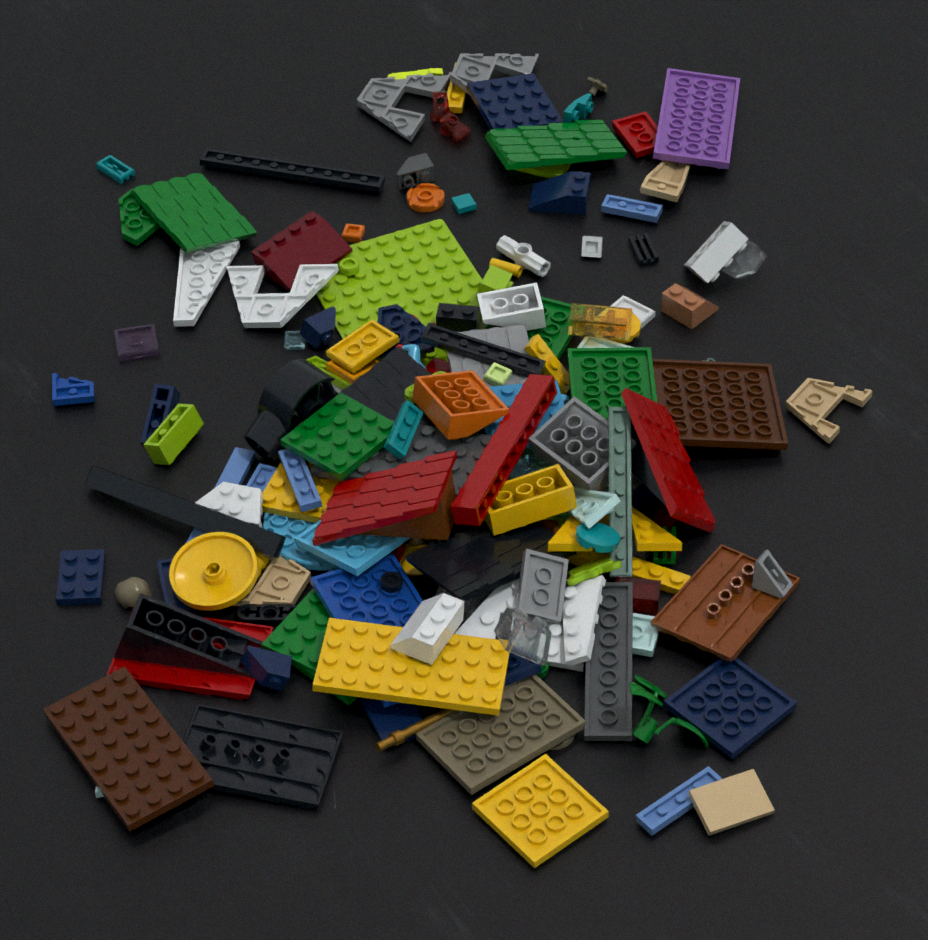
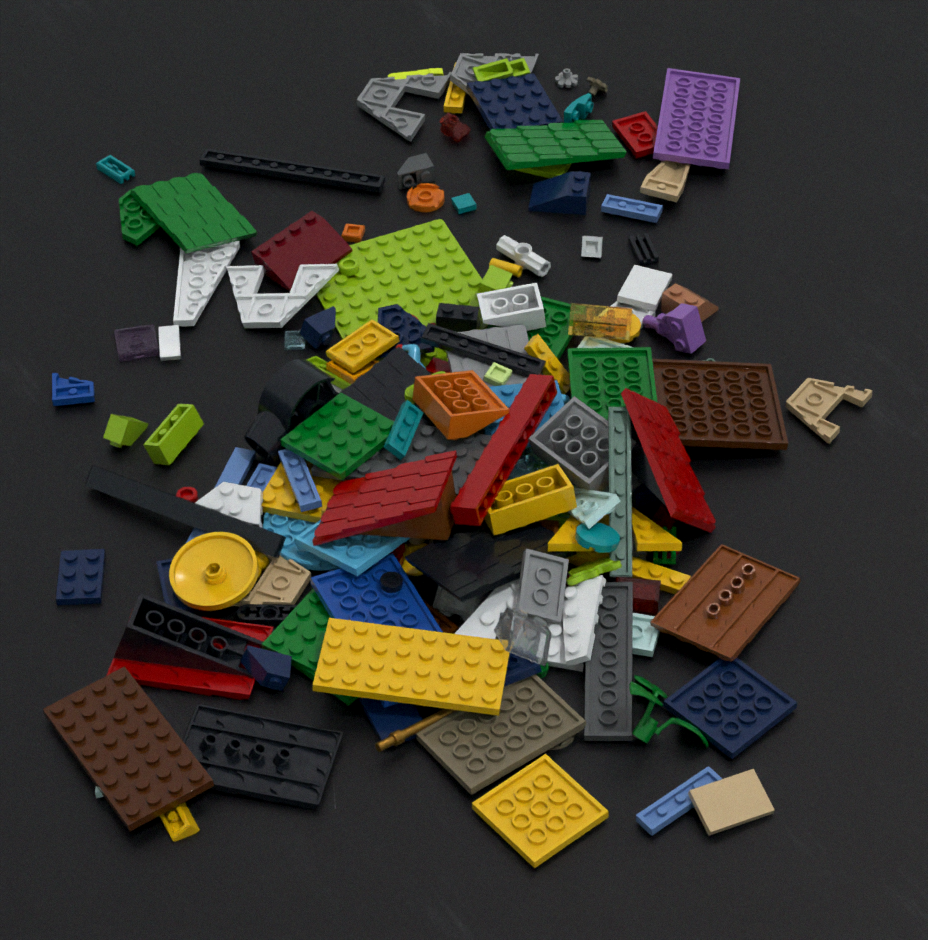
dark tan hair [114,577,152,609] -> none
dark blue slope [141,383,181,444] -> none
white slope [390,593,464,665] -> none
clear red plate [430,91,452,121] -> none
white slope [684,221,748,283] -> none
clear slope [721,240,767,280] -> none
light grey slope [752,549,793,598] -> none
none -> lime slope [103,414,148,448]
none -> white slope [159,325,181,361]
none -> yellow slope [160,802,200,842]
none -> red tile [176,487,198,503]
none -> lime slope [472,58,530,82]
none -> light grey plant [555,68,578,88]
none -> white tile [617,265,672,311]
none -> medium lavender brick [643,303,706,354]

